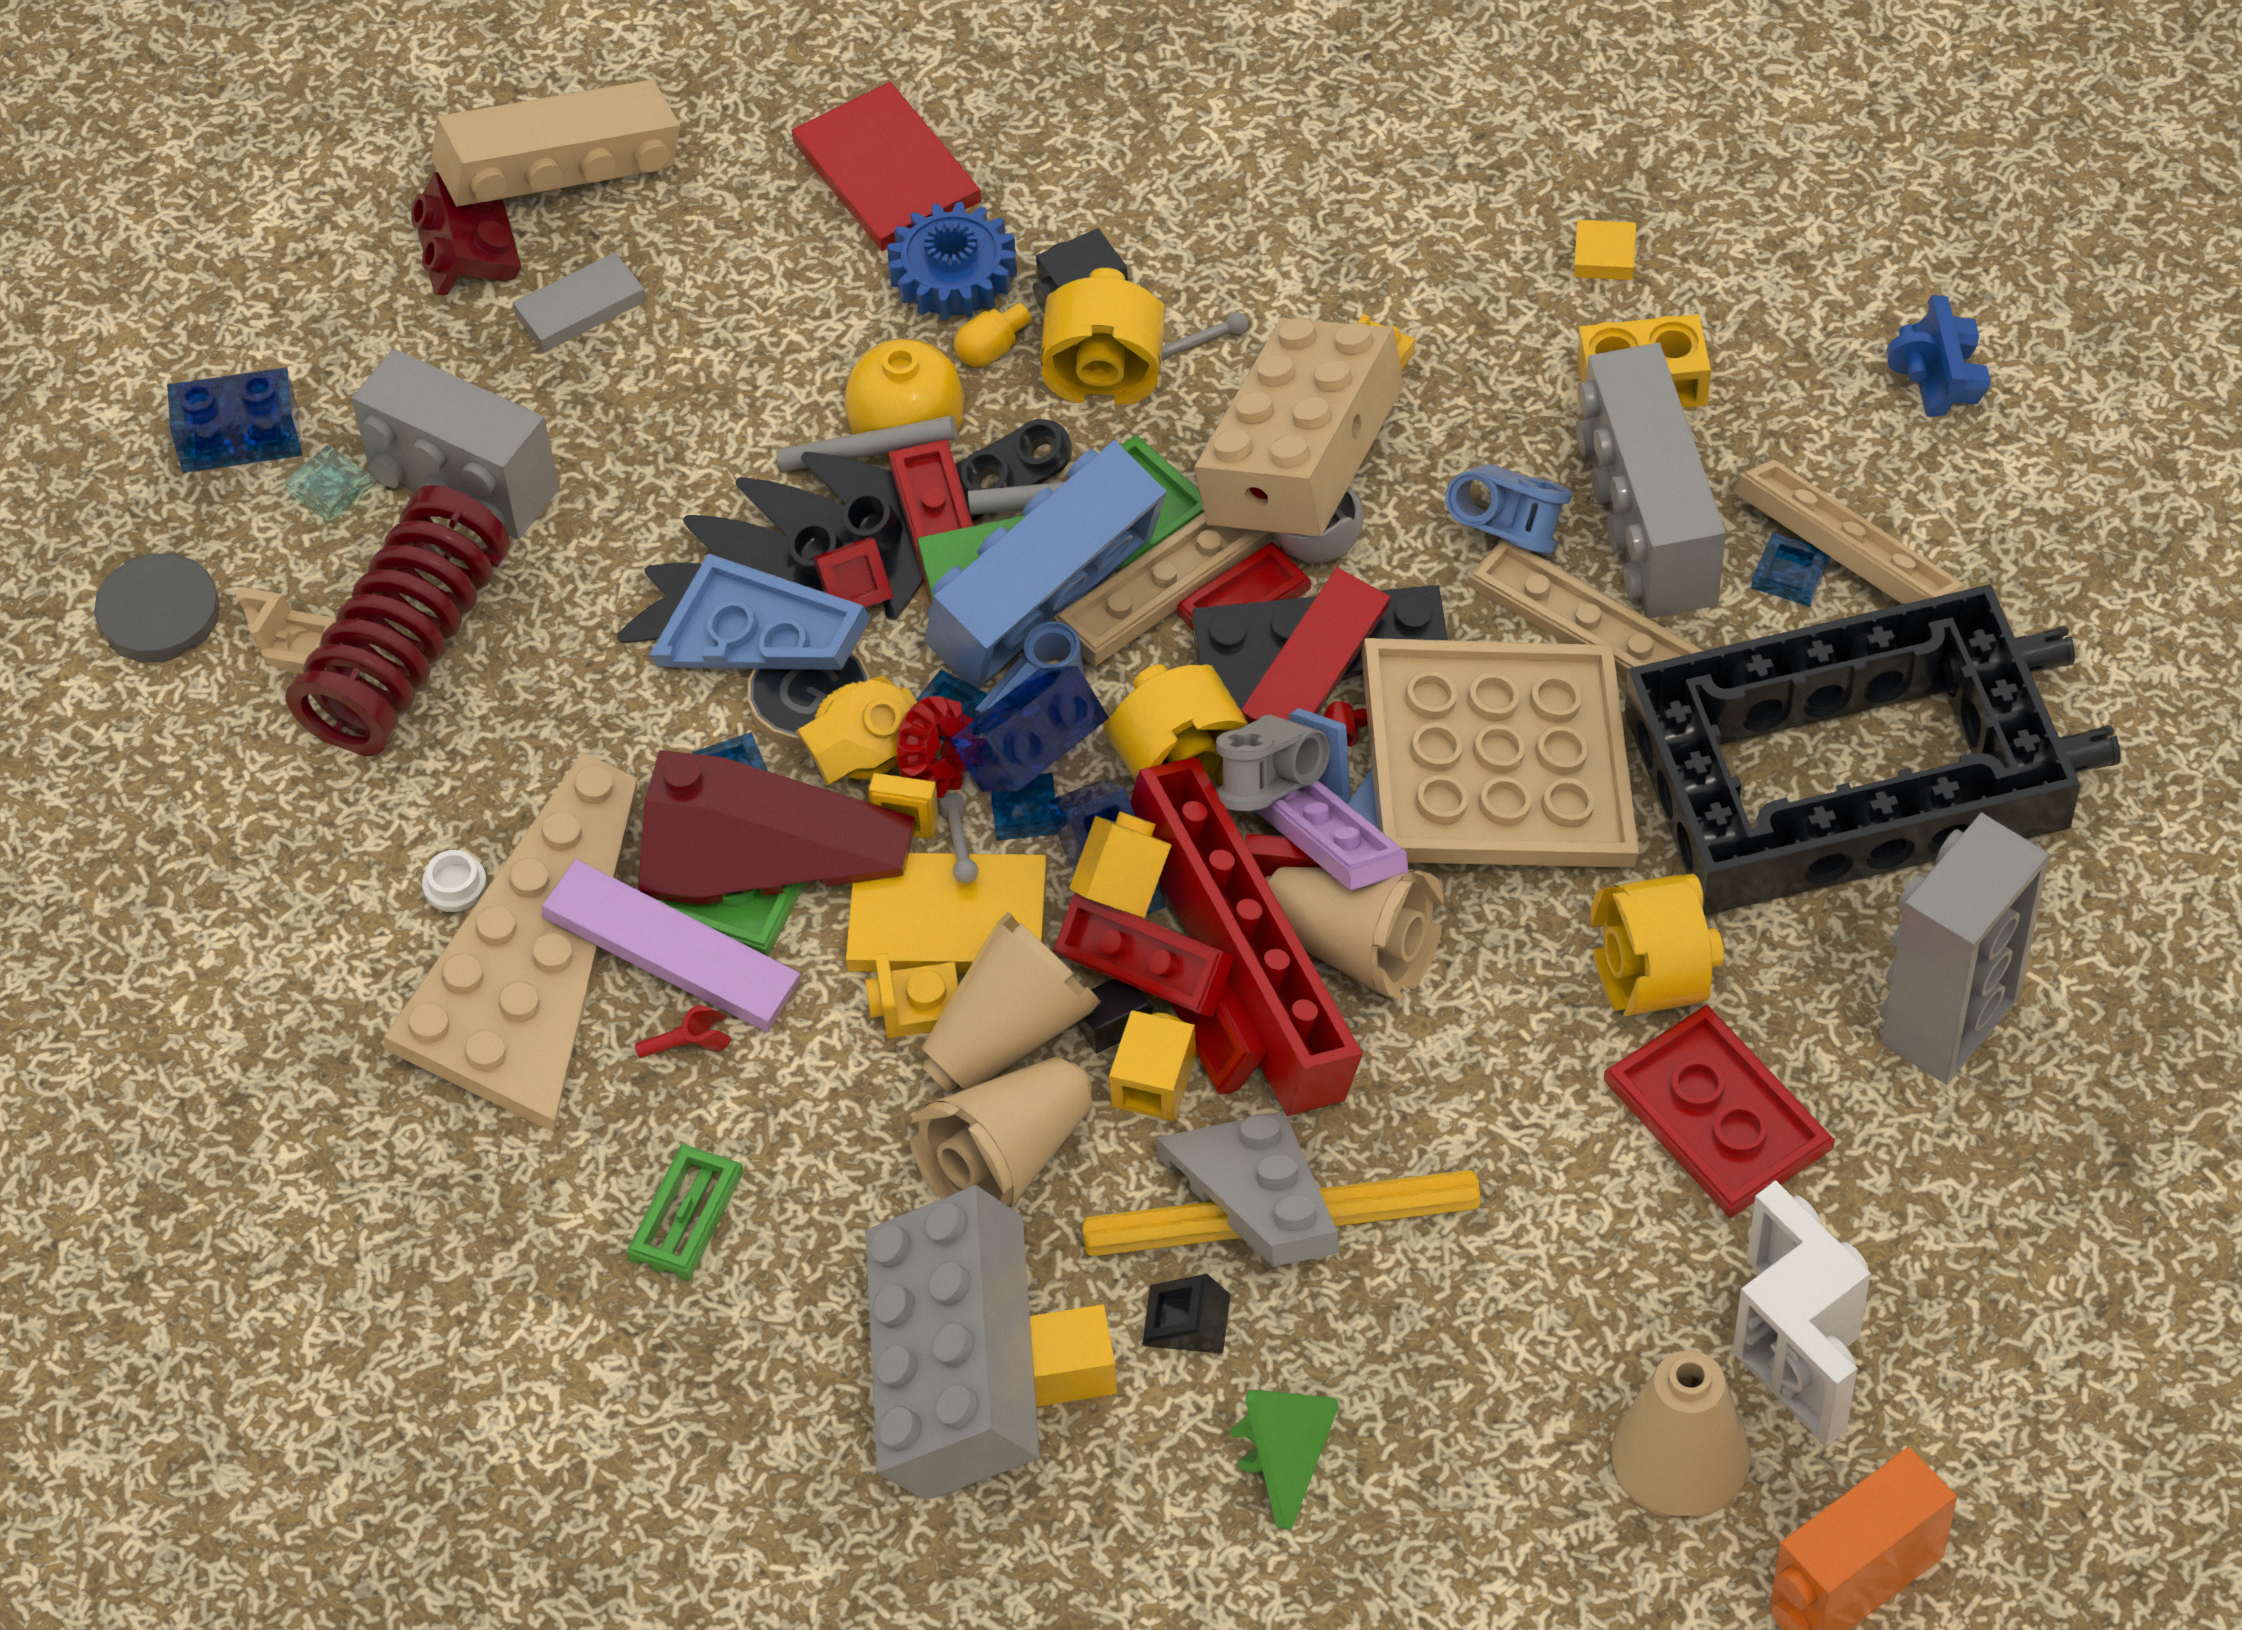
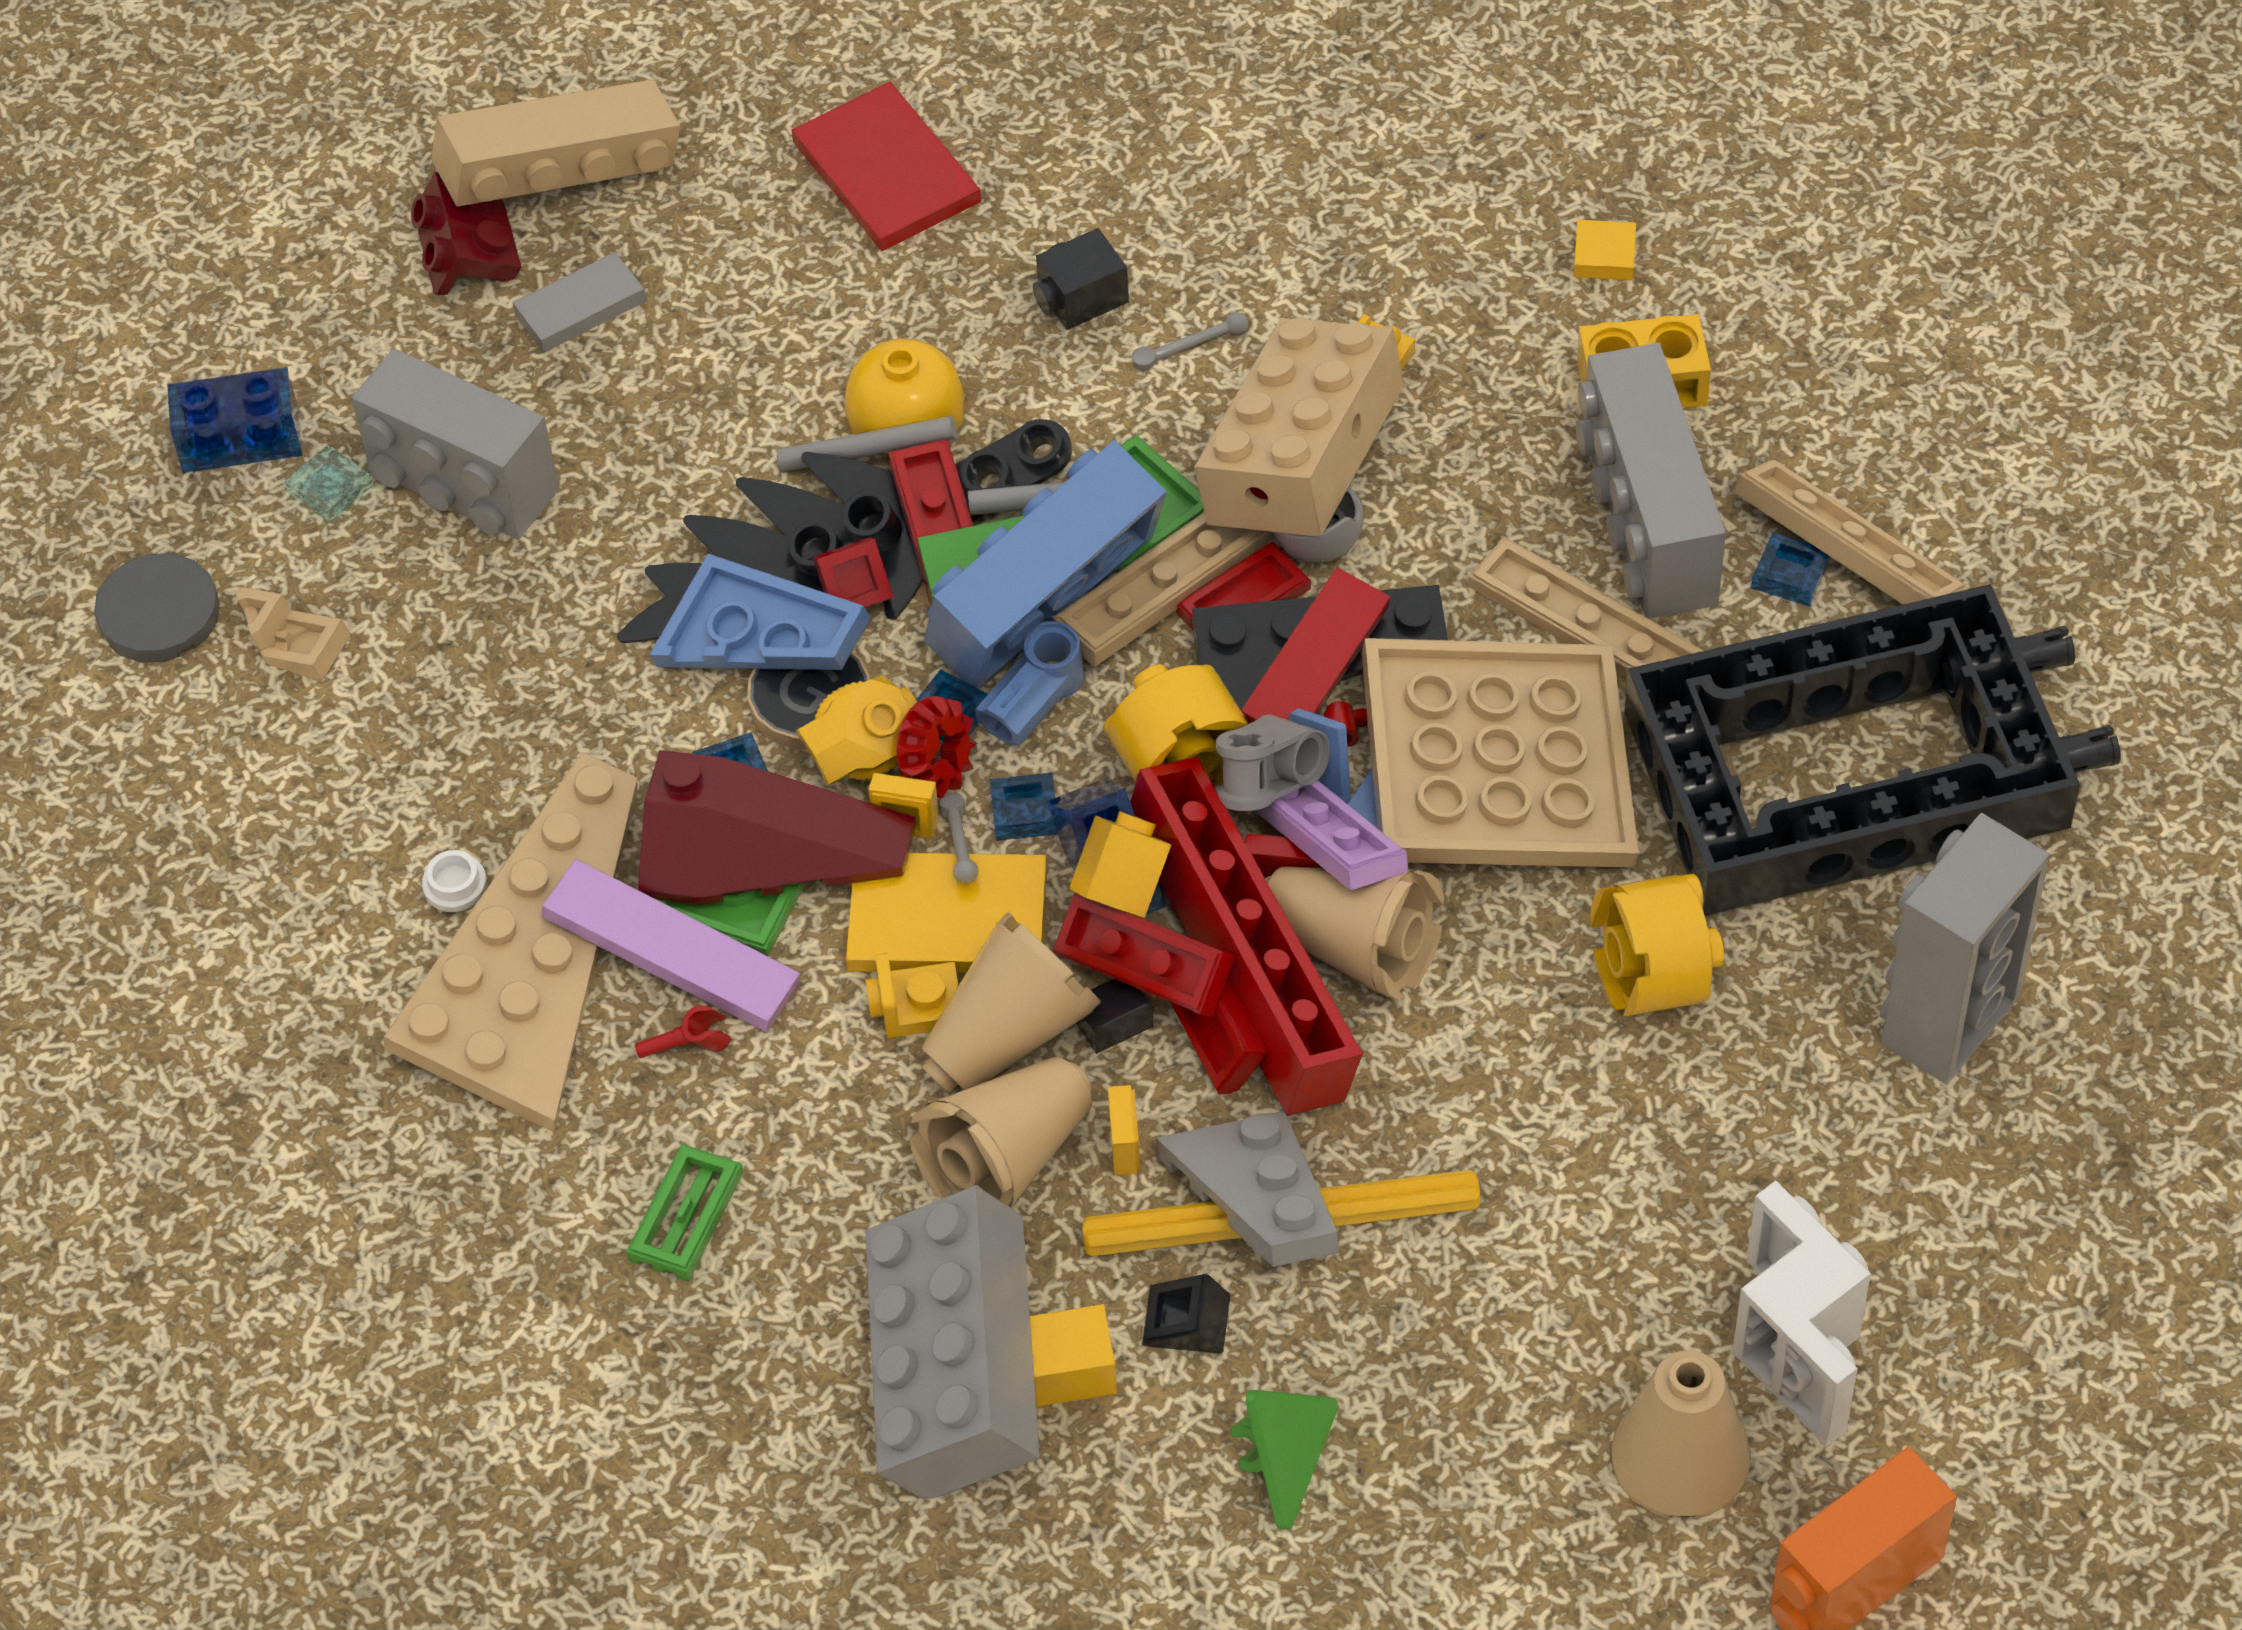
dark red piece [285,485,511,756] -> none
blue gear [887,202,1017,320] -> none
clear blue brick [949,666,1109,792] -> none
yellow cylinder [954,302,1032,368] -> none
yellow brick [1040,268,1165,405] -> none
yellow brick [1109,1010,1196,1122] -> none
medium blue piece [1445,464,1573,553] -> none
red tile [1604,1004,1835,1218] -> none
blue hips [1886,295,1991,417] -> none
none -> yellow tile [1108,1085,1141,1175]

